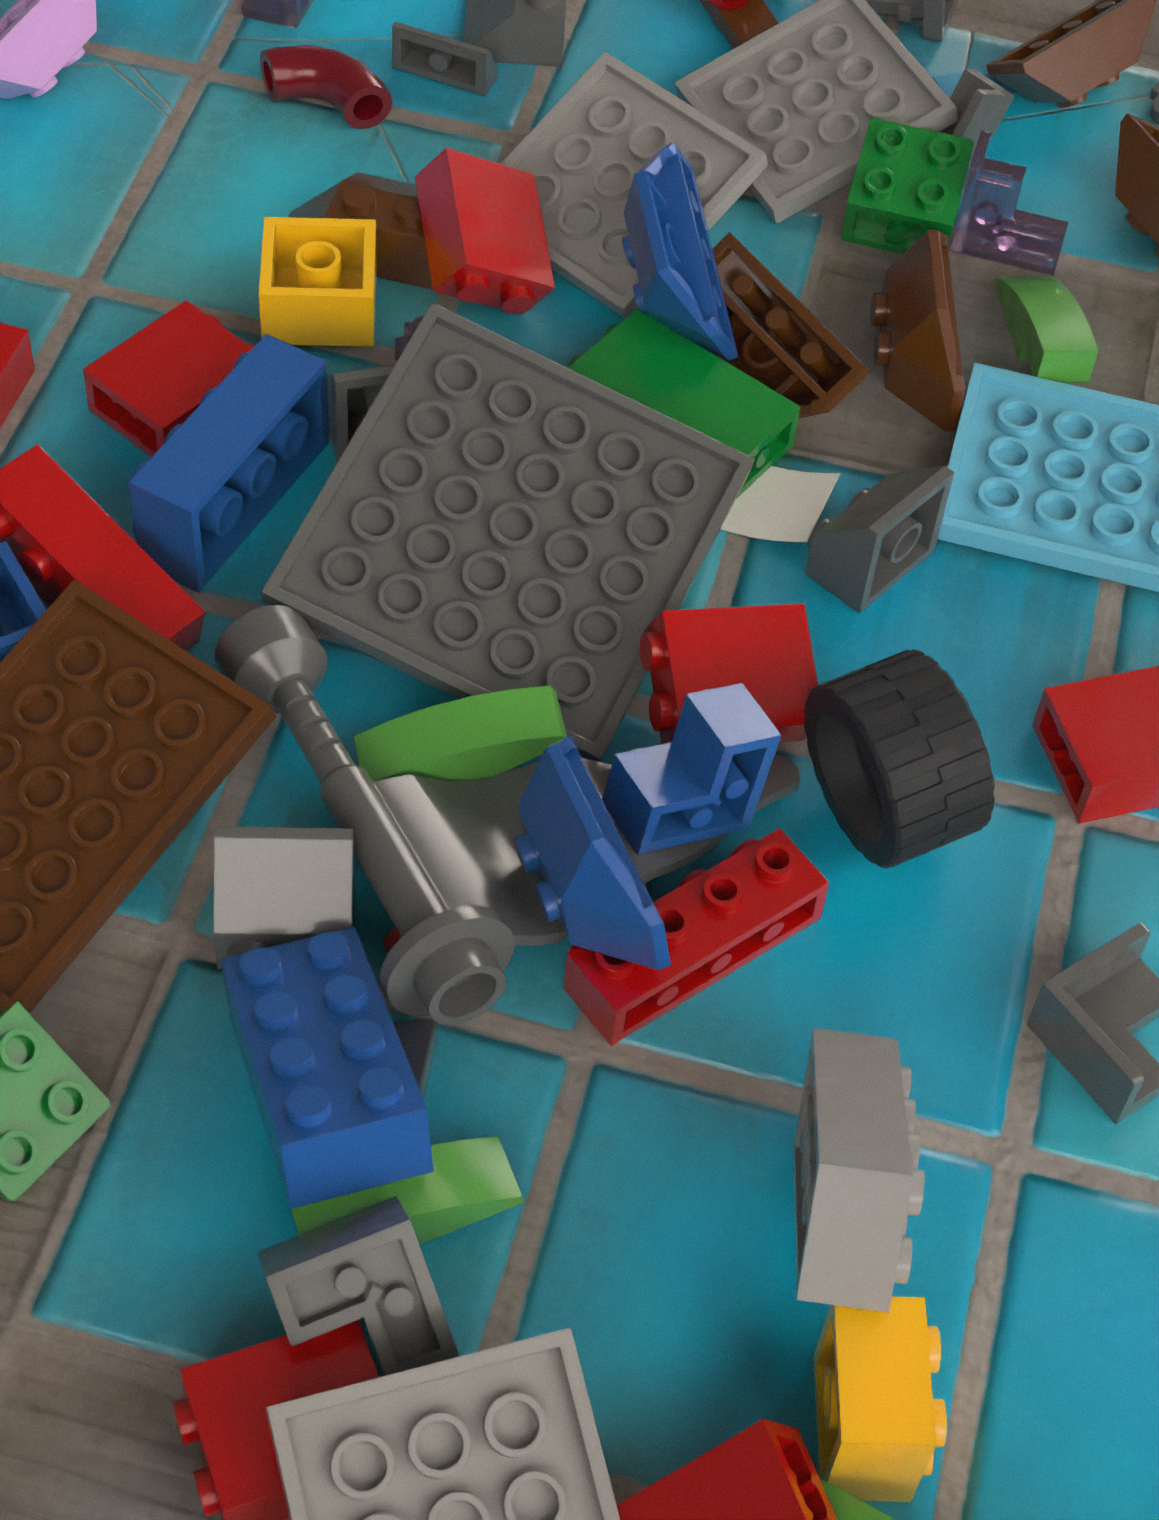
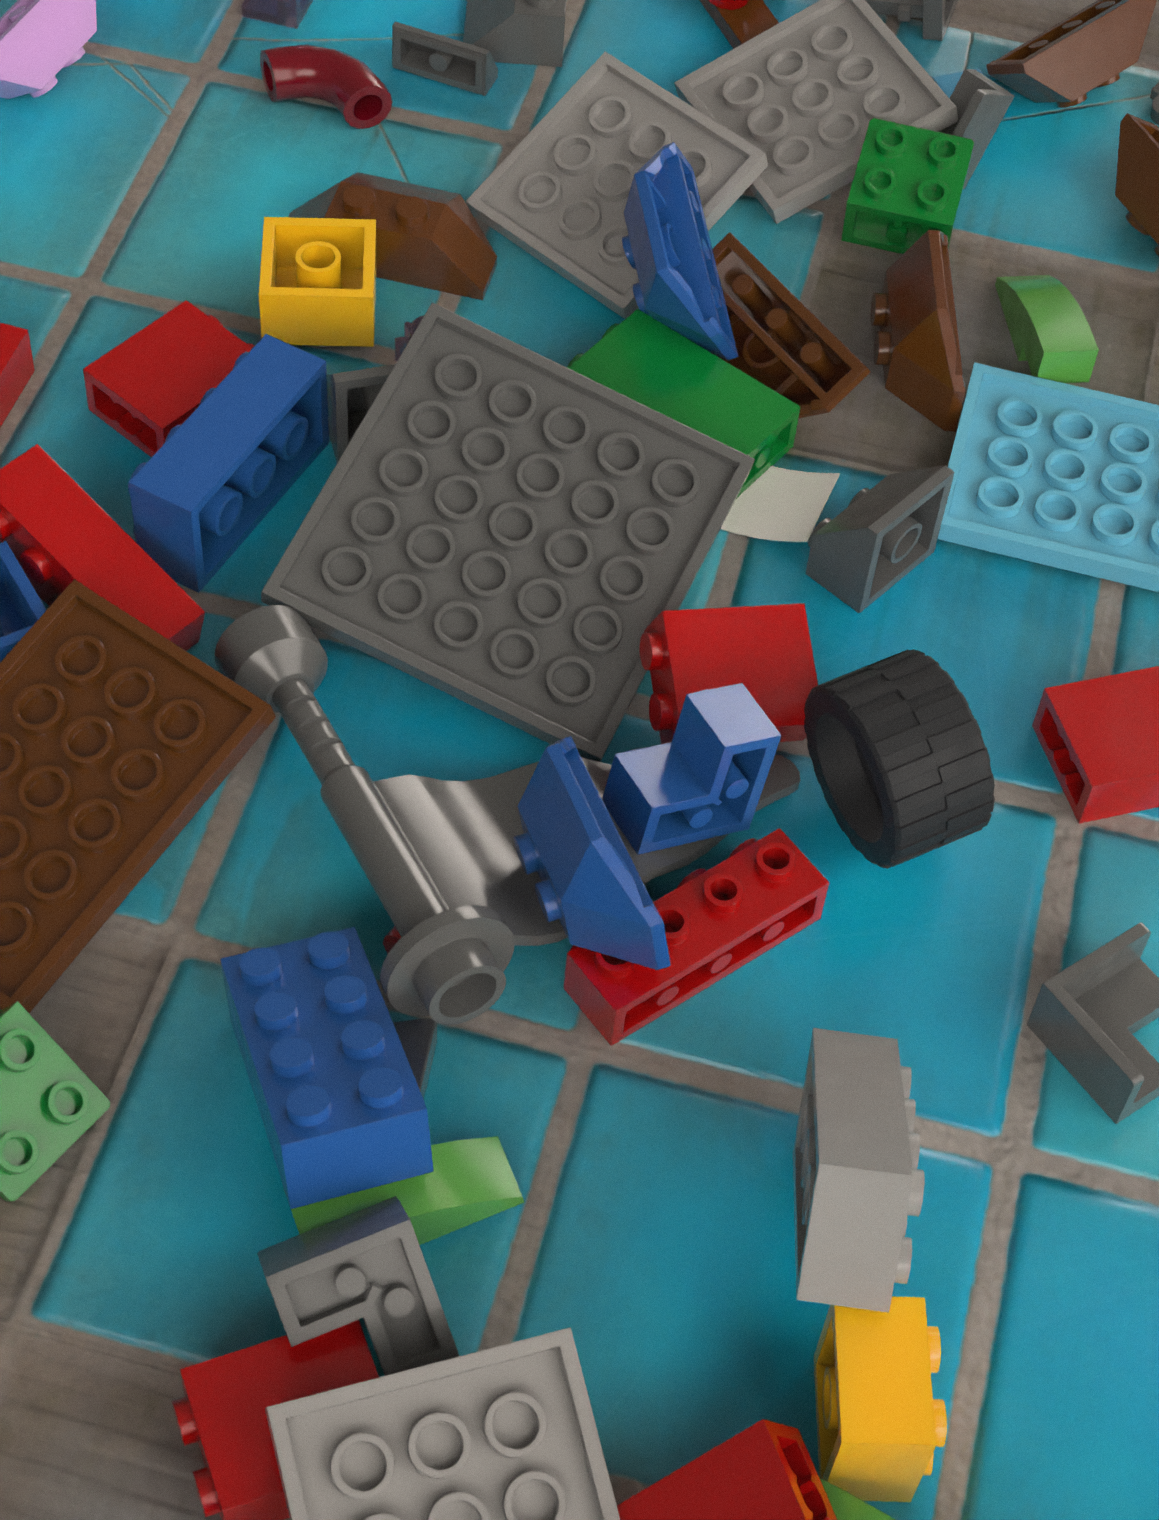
slope [214,826,355,969] -> none
bright green slope [354,685,567,781] -> none
red brick [414,148,555,315] -> none
clear purple panel [950,130,1069,276] -> none

